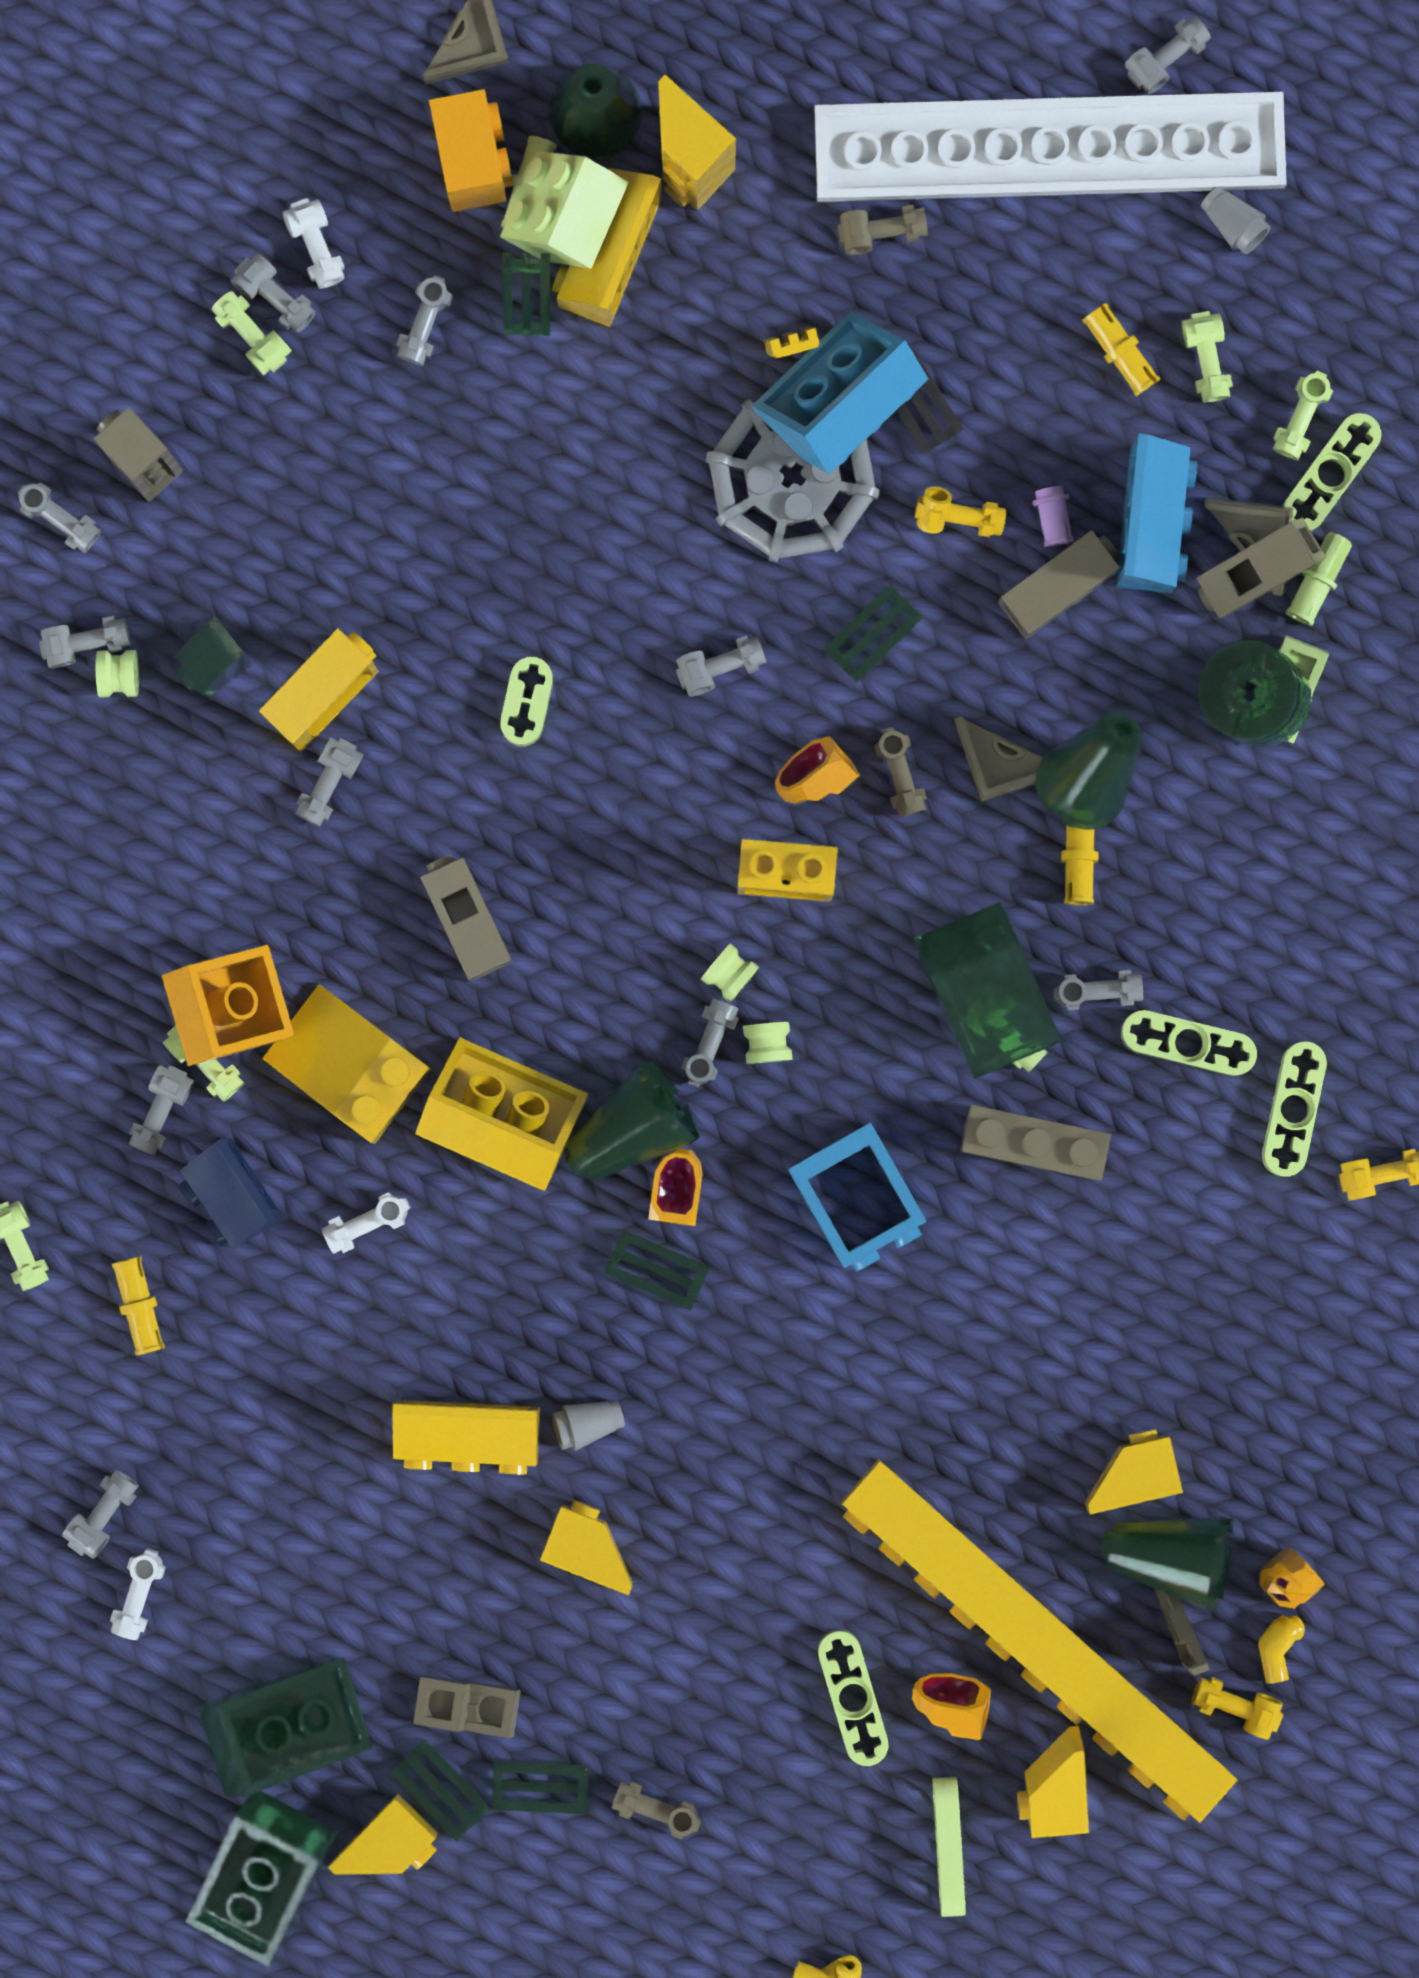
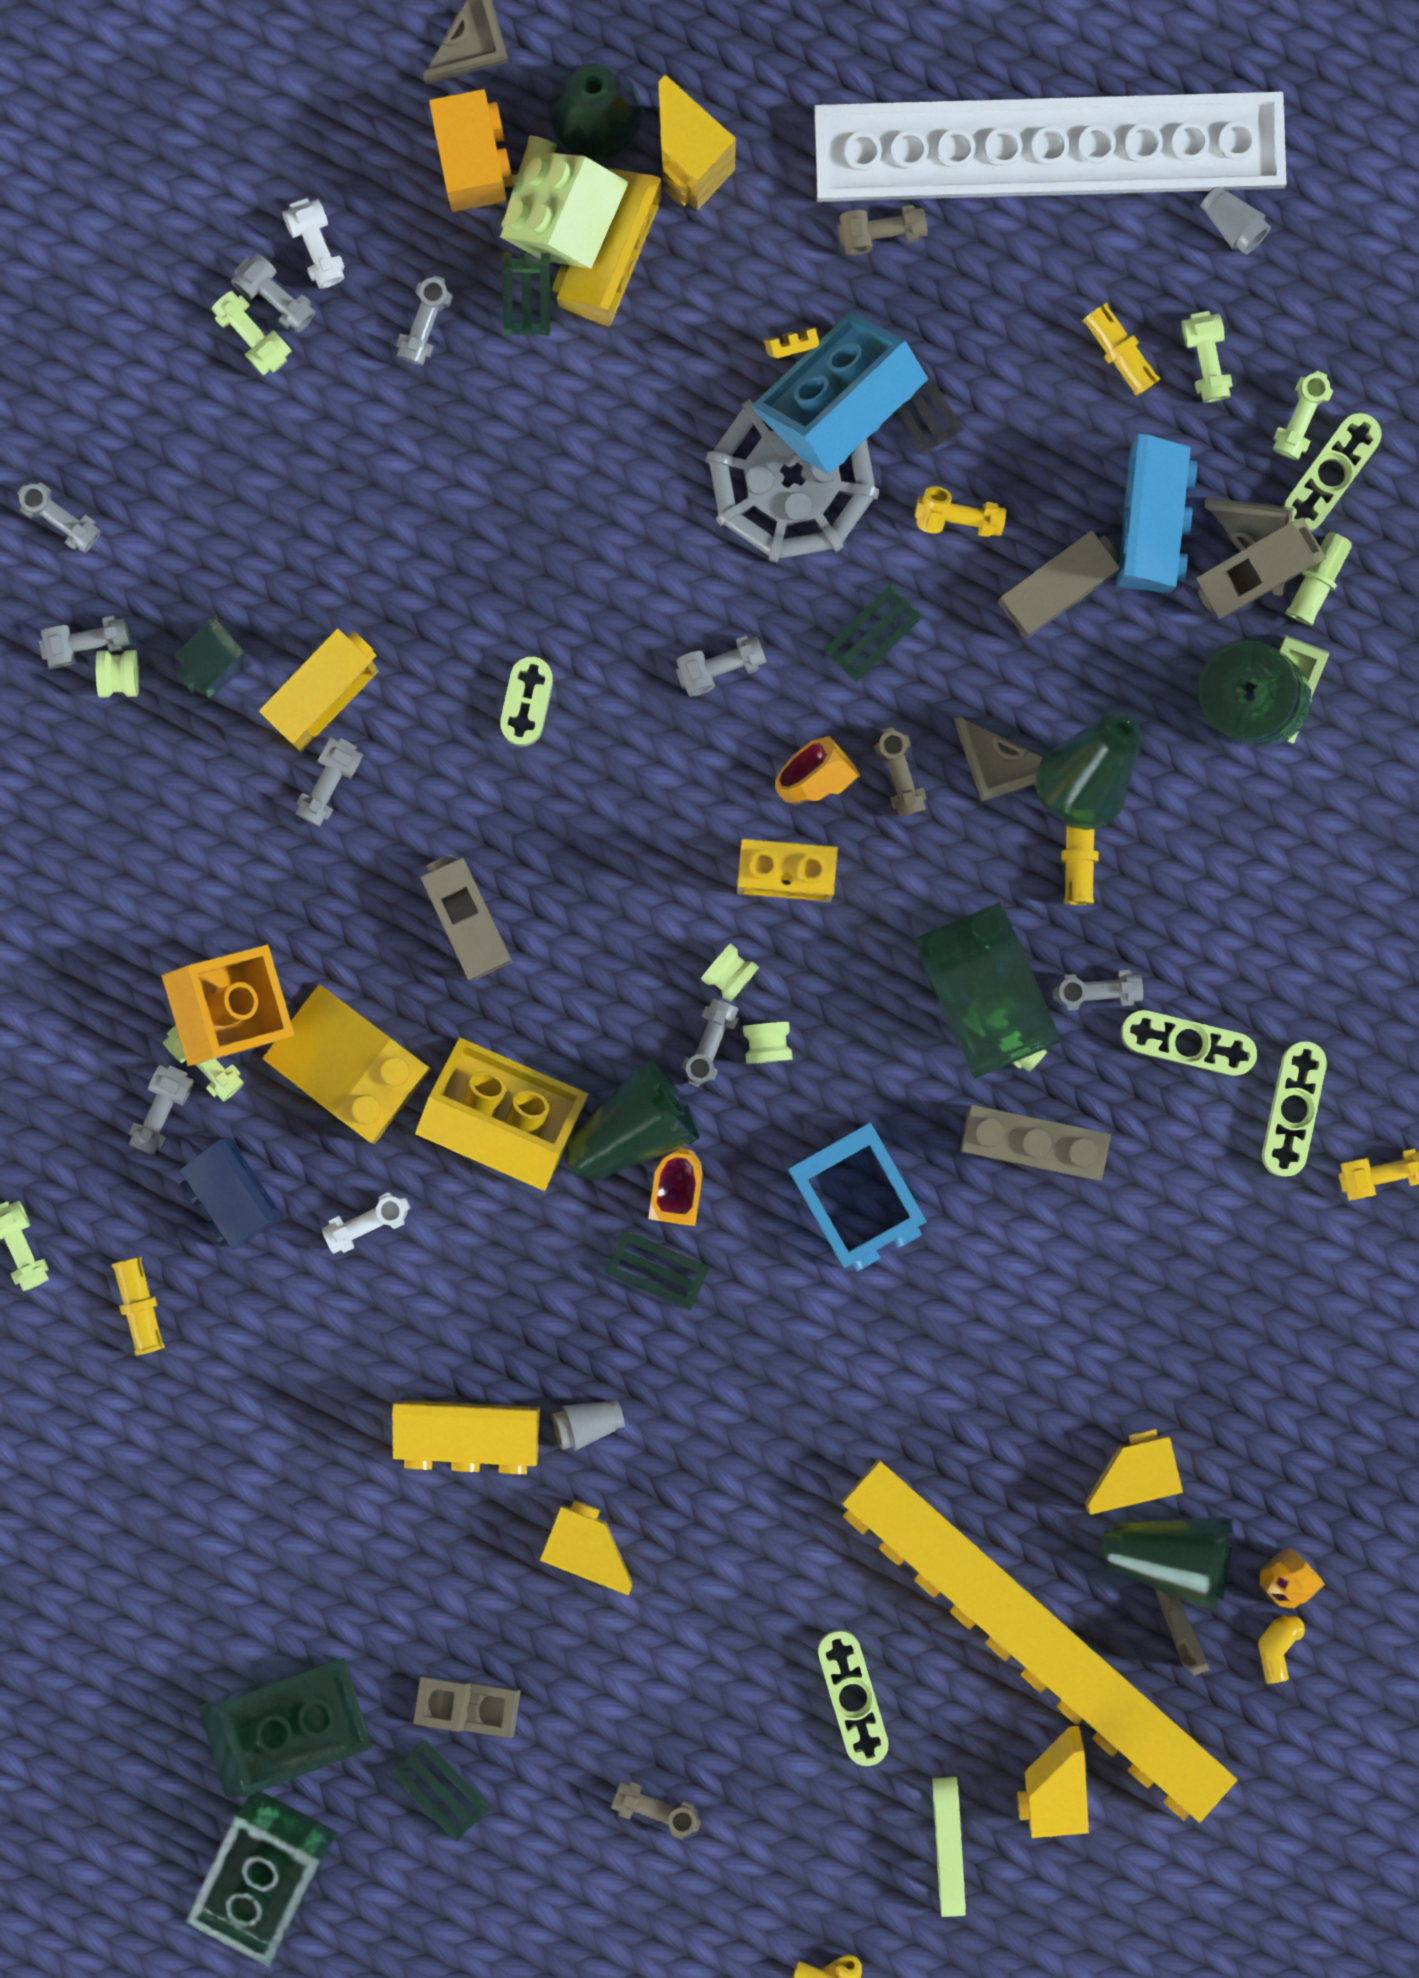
light grey bar [62,1470,139,1559] -> none
dark tan brick [94,407,183,502] -> none
white bar [110,1548,166,1640] -> none
yellow slope [328,1793,438,1875] -> none
clear green tile [492,1760,589,1814] -> none
light orange rock [912,1673,991,1740] -> none
lavender pin [1032,486,1074,547] -> none
light grey bar [1124,16,1211,95] -> none
yellow bar [1191,1677,1283,1740] -> none

